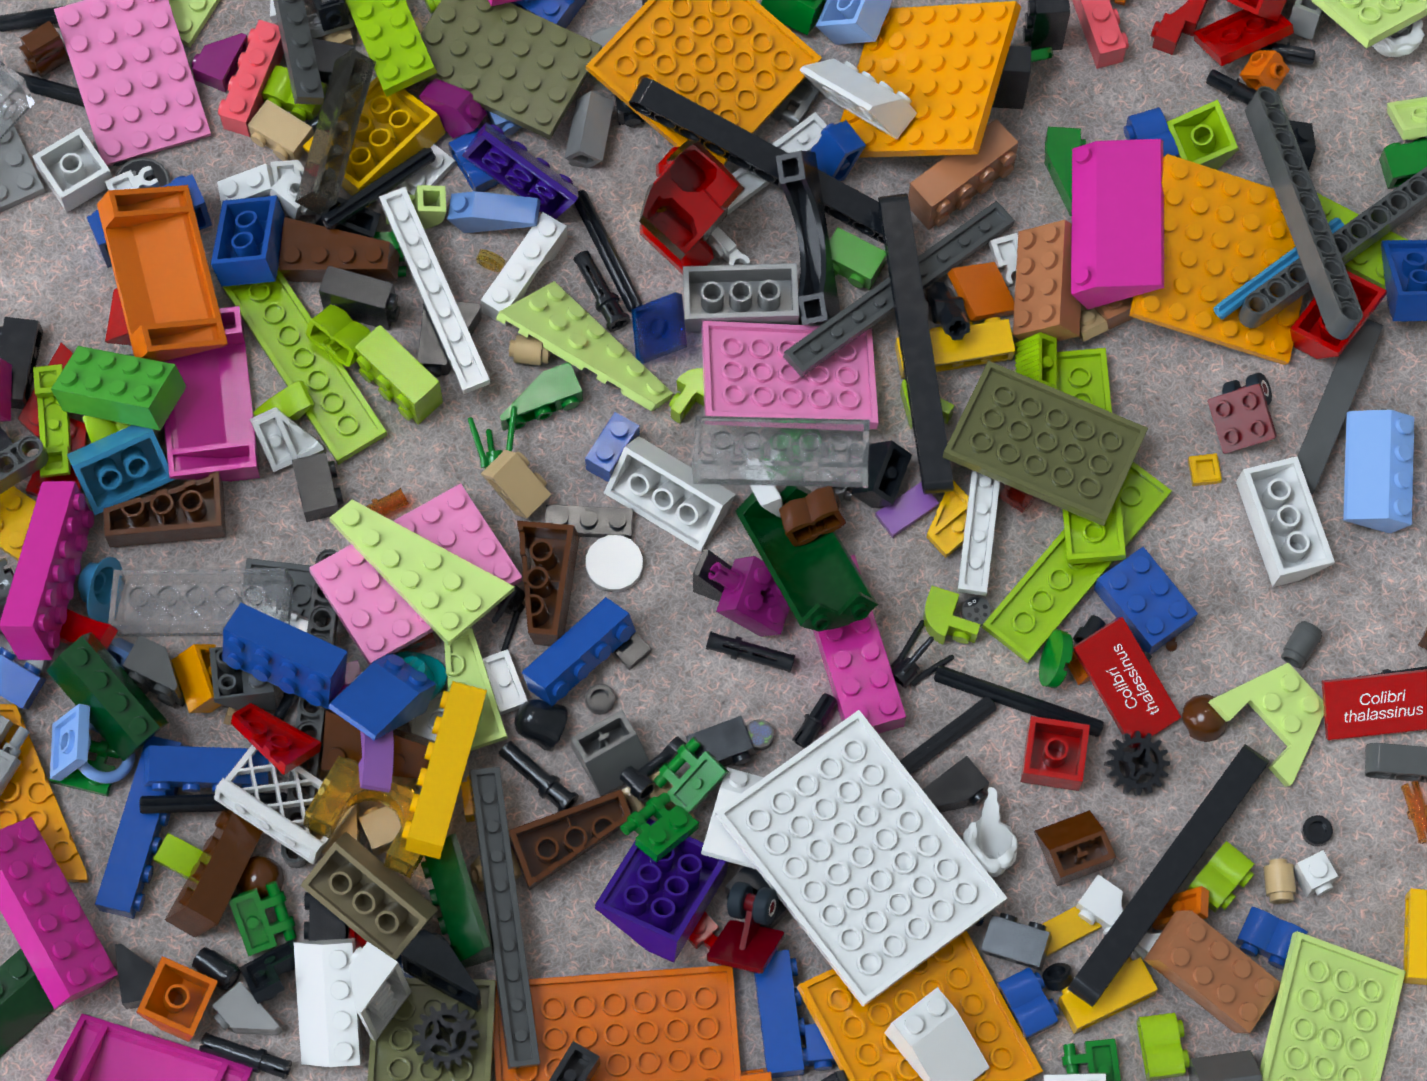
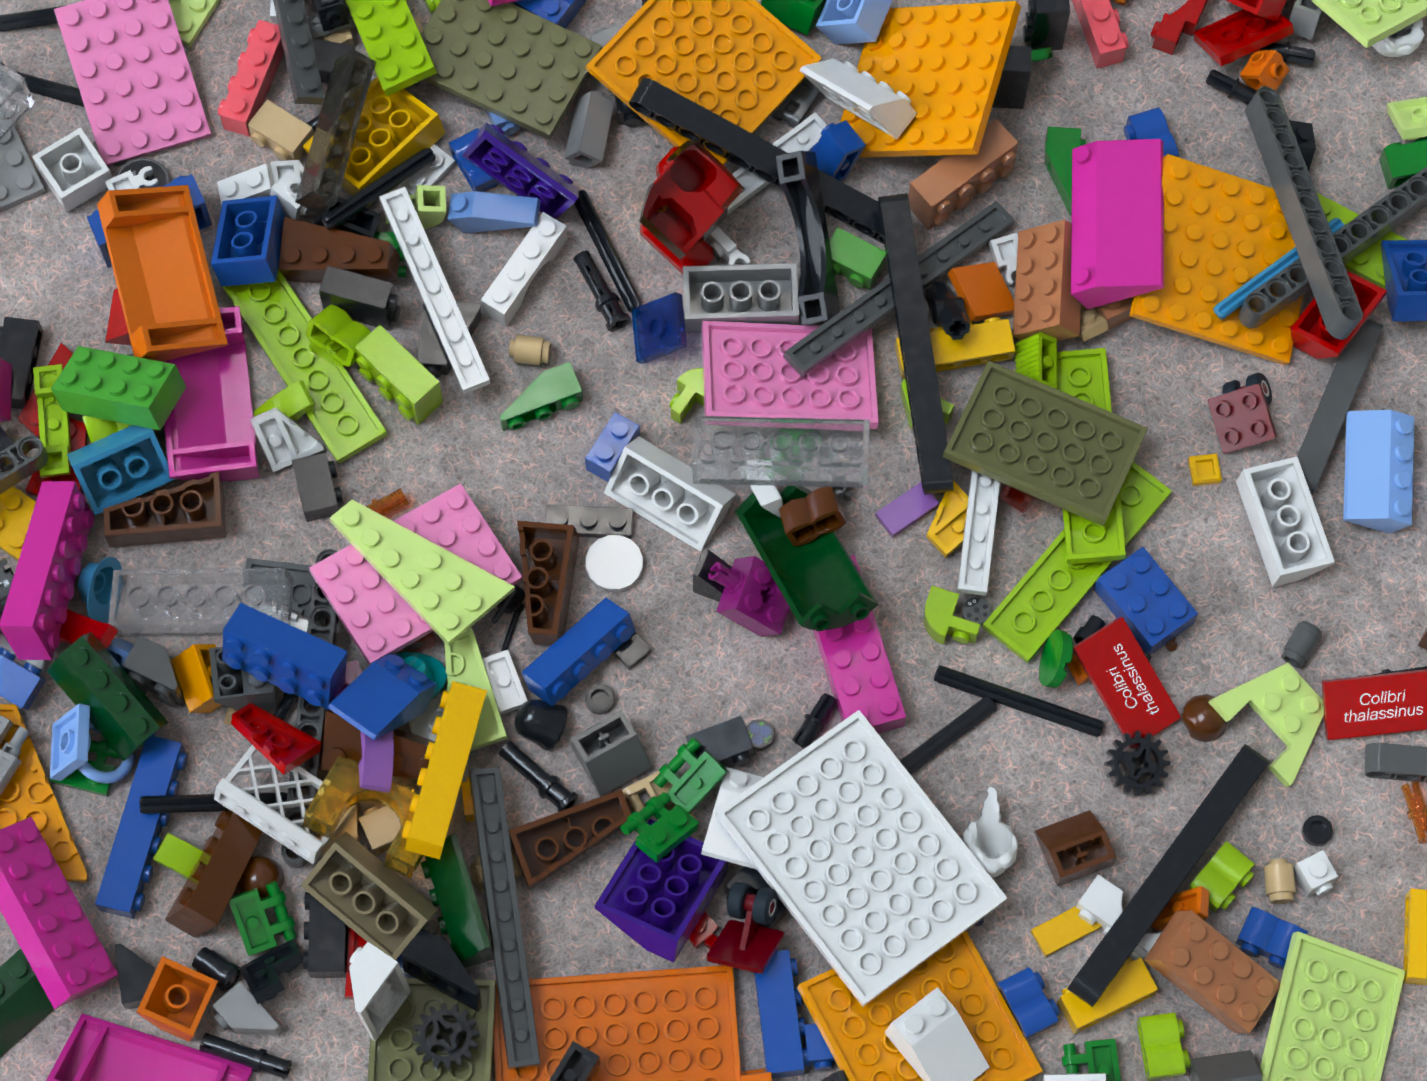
reddish brown brick [19,21,70,77] -> none
blue brick [144,745,268,793] -> none
magenta slope [191,33,249,92] -> none
lime brick [262,65,328,121] -> none
white slope [294,938,363,1067] -> none
magenta slope [419,78,487,139] -> none
green plant [468,406,517,469] -> none
clear yellow tile [476,249,505,272] -> none
tan brick [481,450,551,518] -> none
yellowish green wing [496,281,673,412] -> none
black brick [620,736,687,801] -> none
black pin [706,631,795,673] -> none
black brick [851,440,912,508] -> none
black plant [890,620,954,688] -> none
black slope [922,756,989,813] -> none
brick [981,913,1052,971] -> none
red brick [1020,716,1090,791] -> none
black tile [1042,963,1074,991] -> none
lime slope [1167,99,1239,170] -> none

